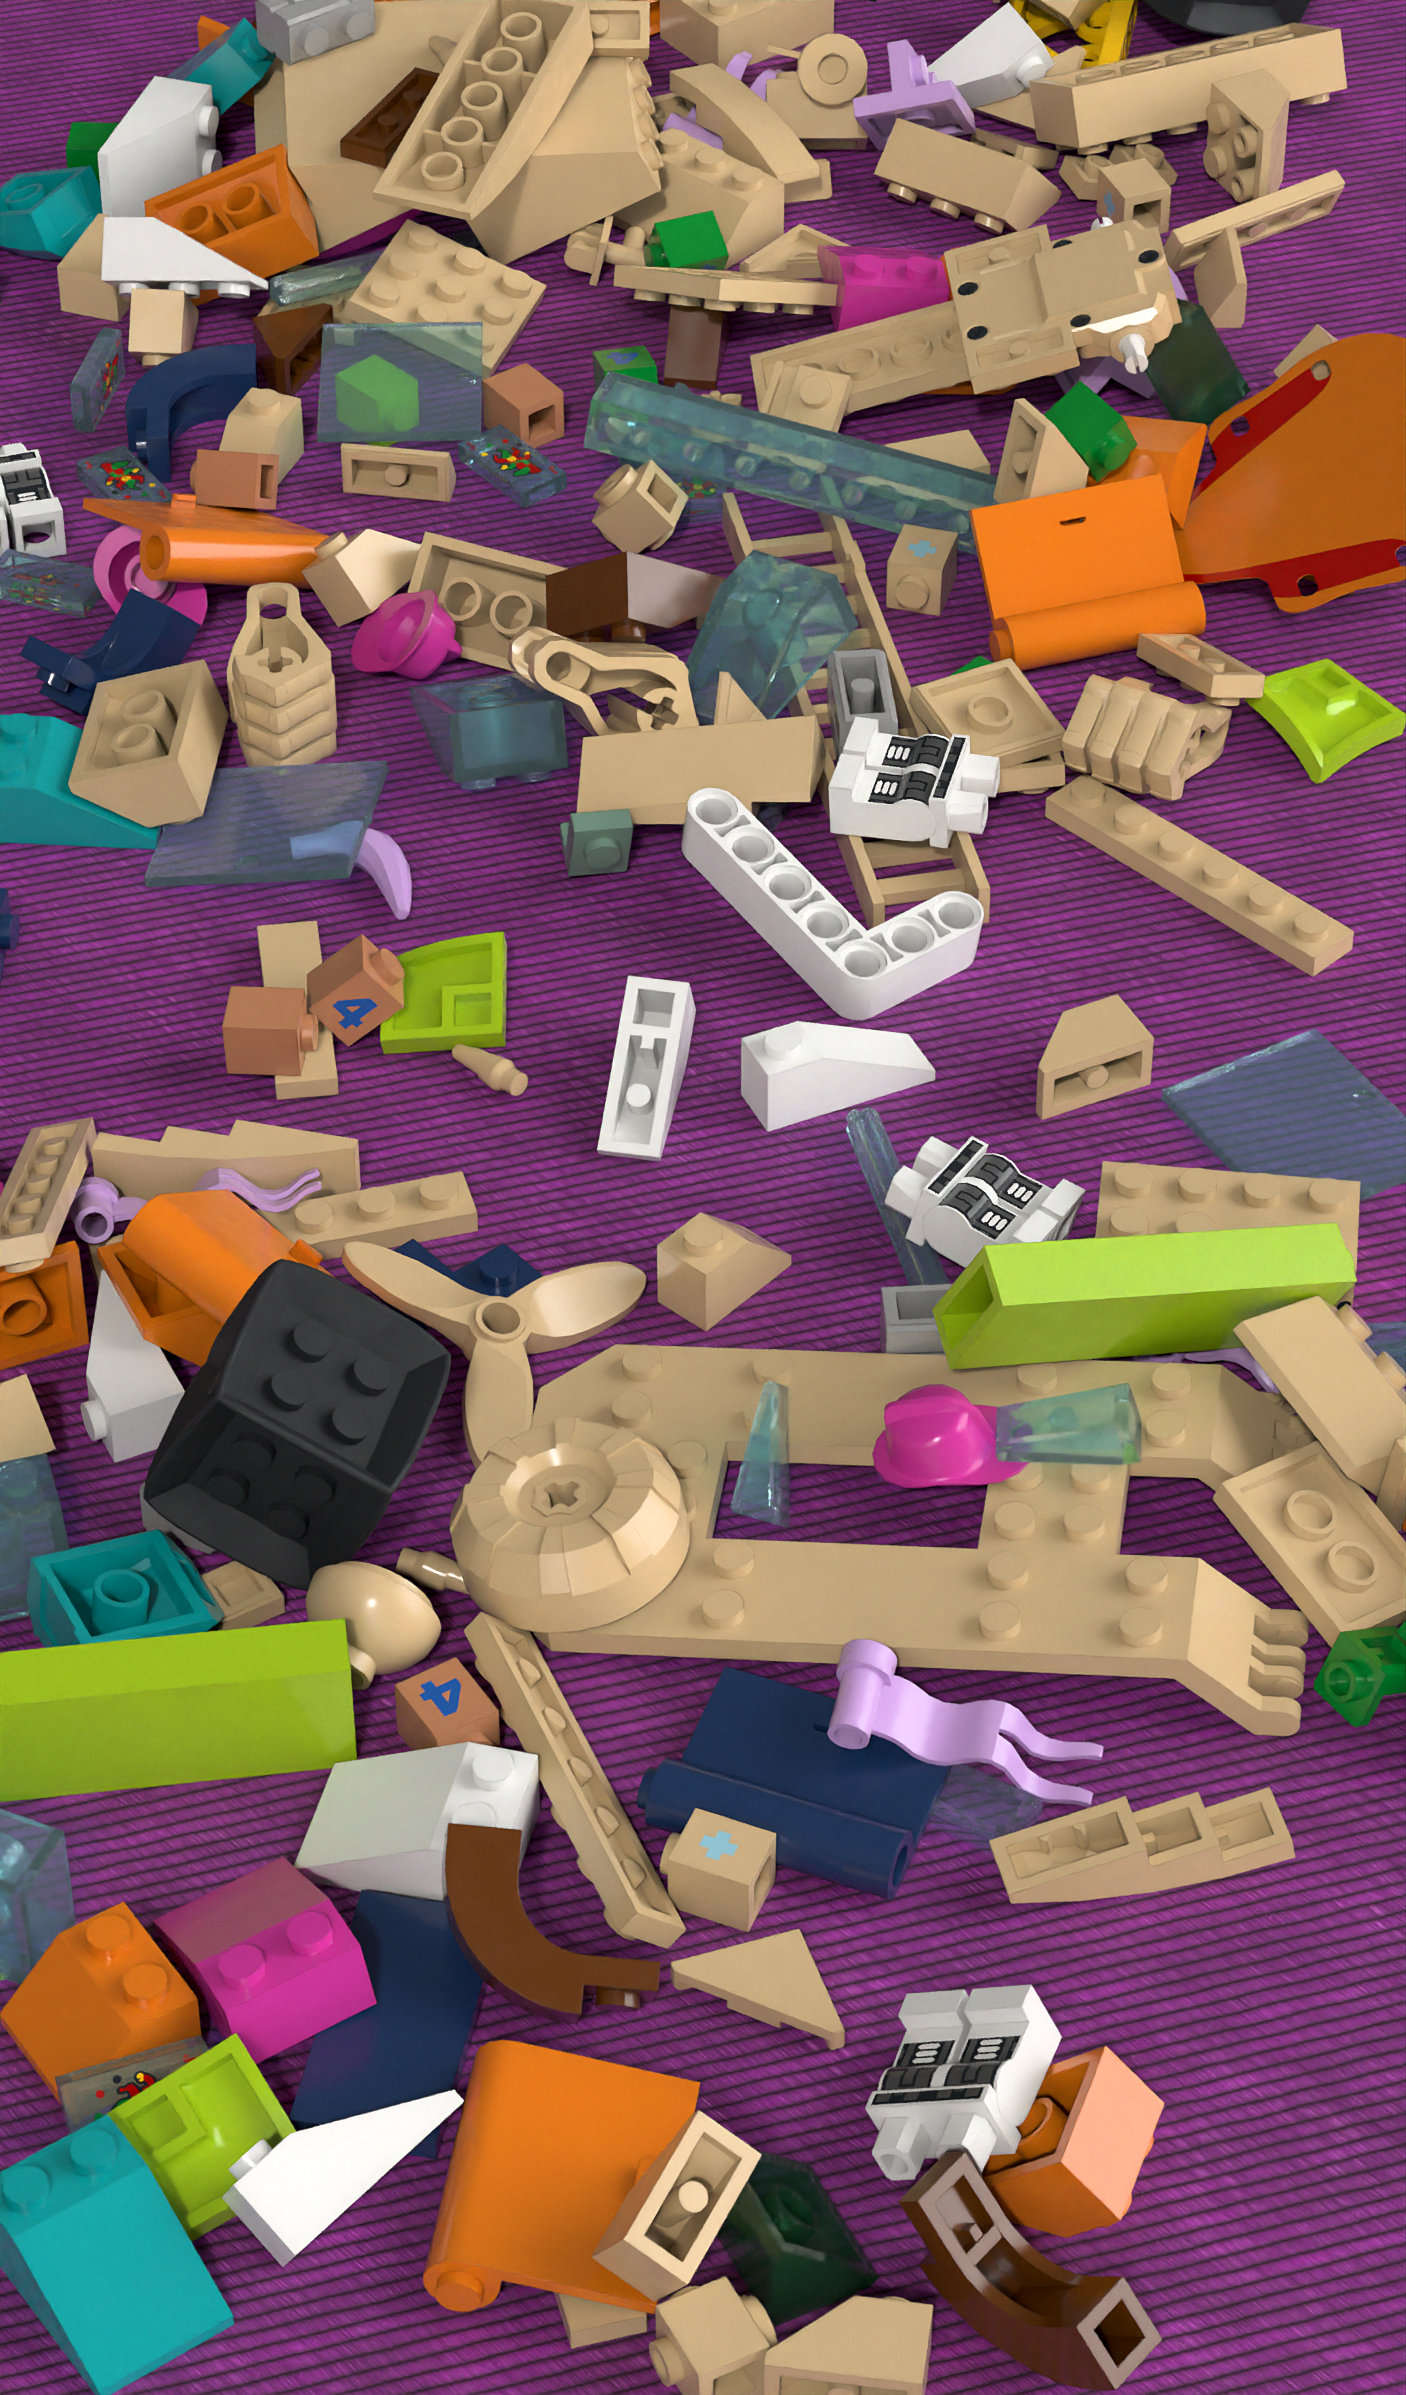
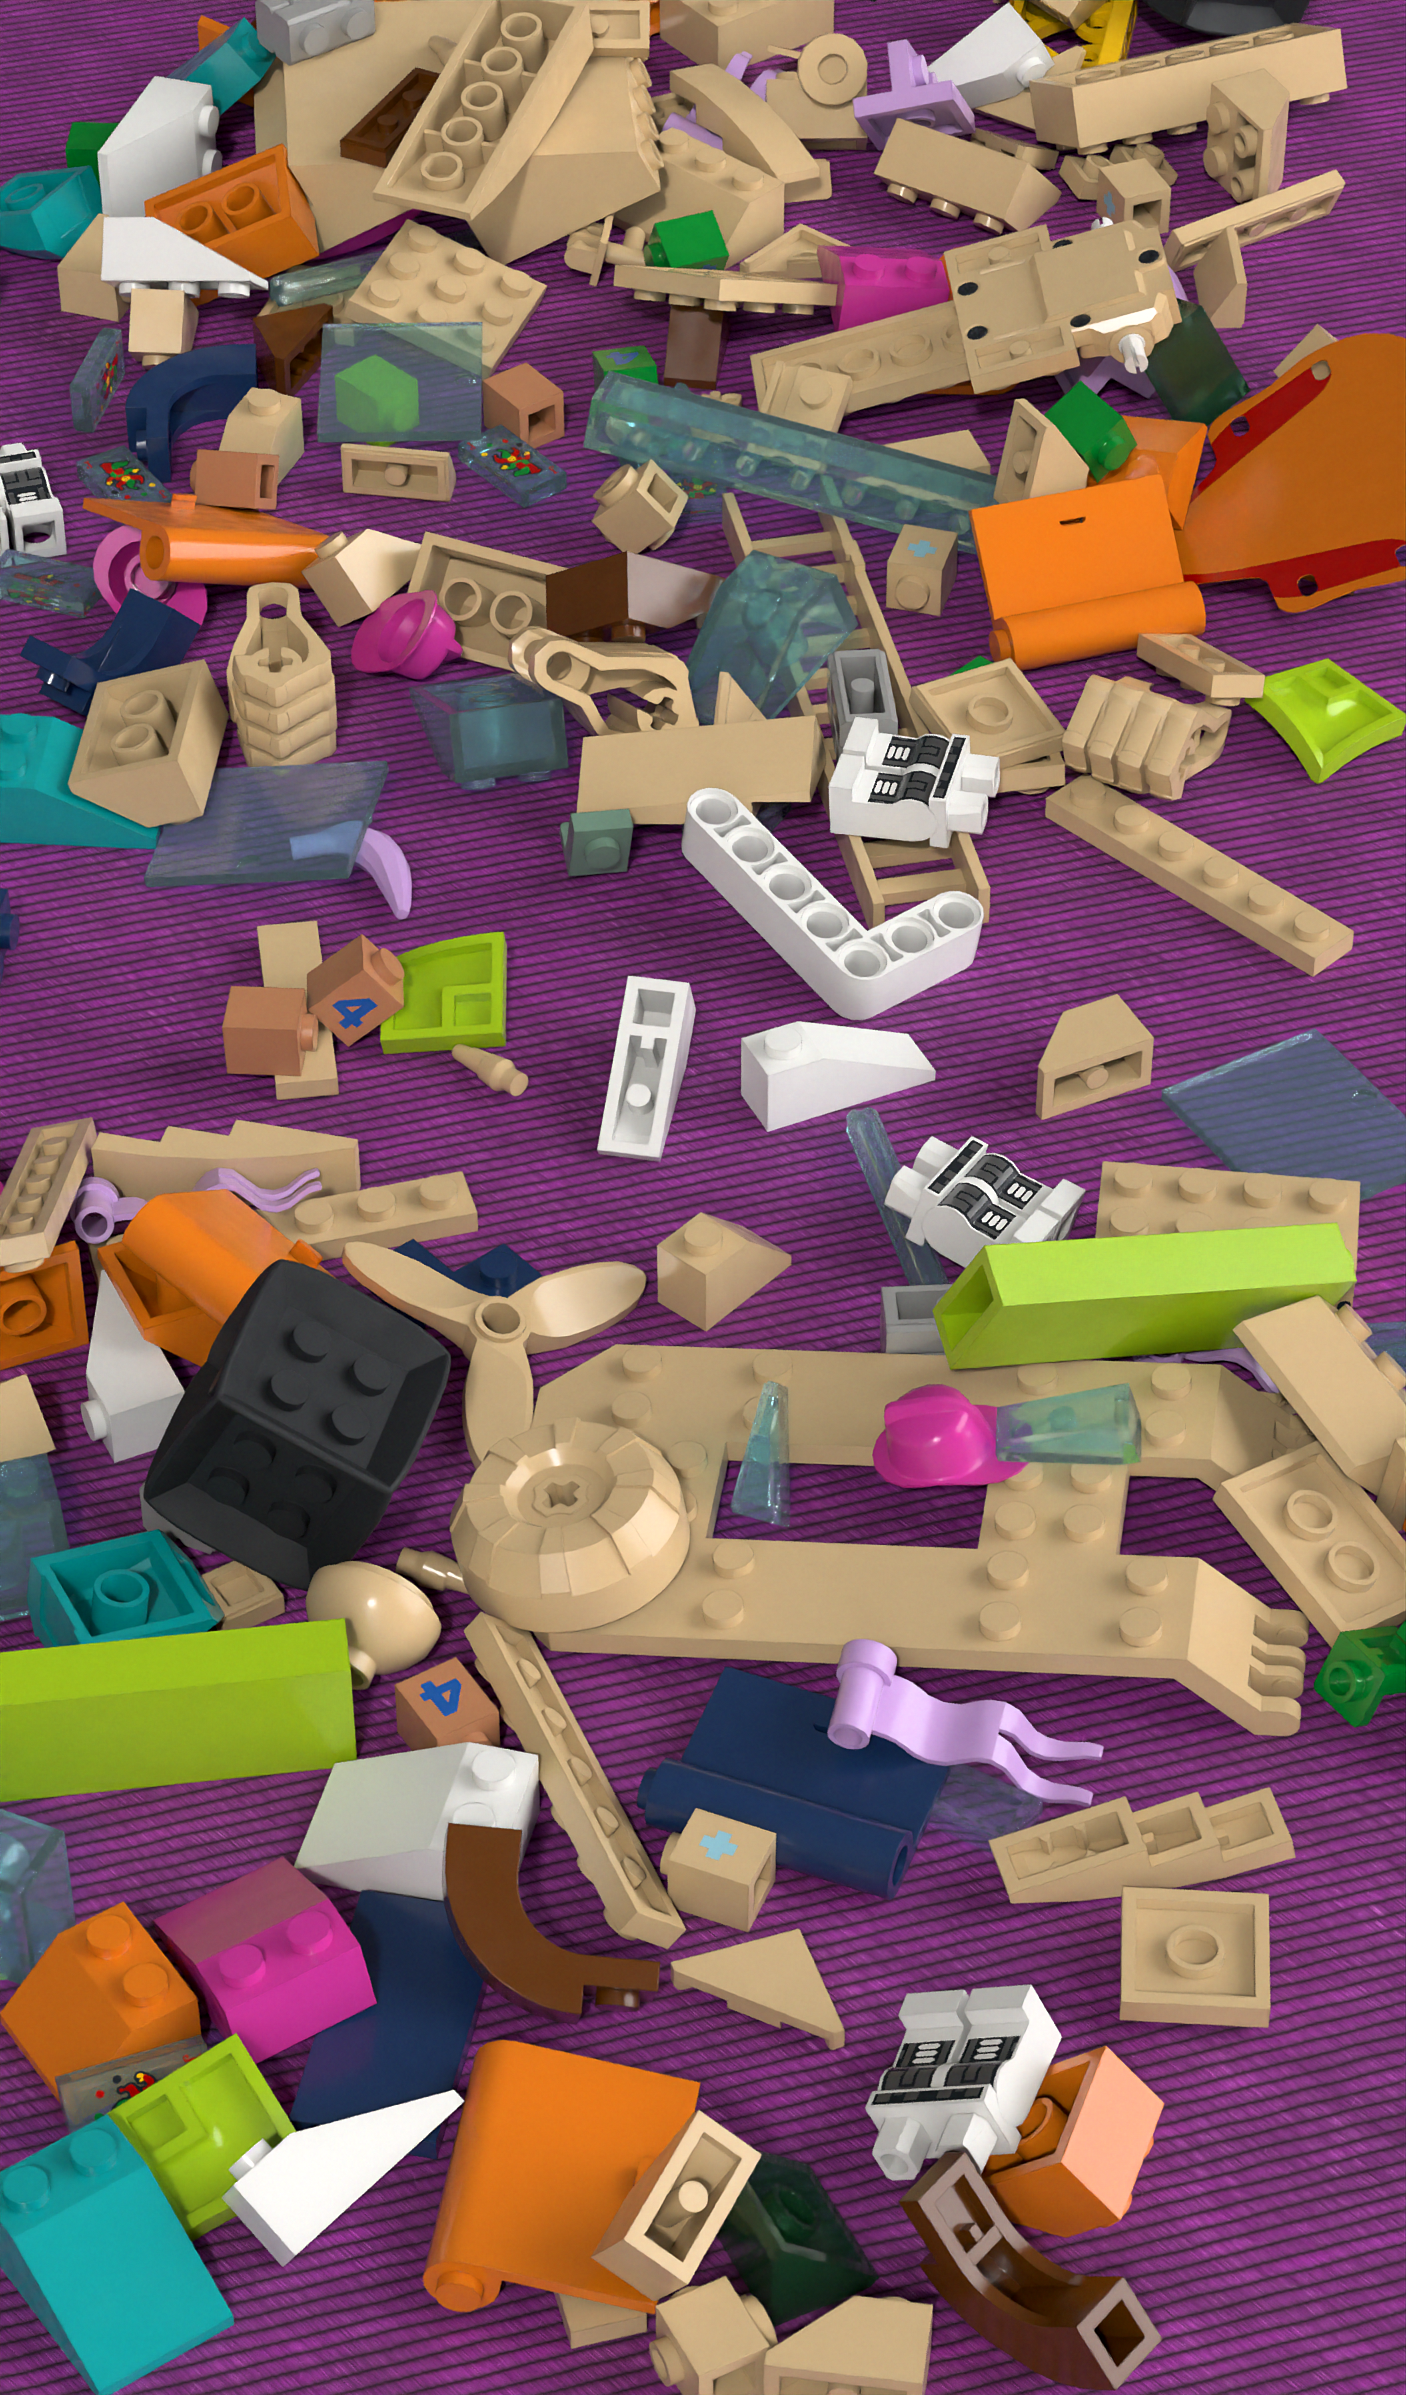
none -> tan plate [1119,1886,1270,2028]

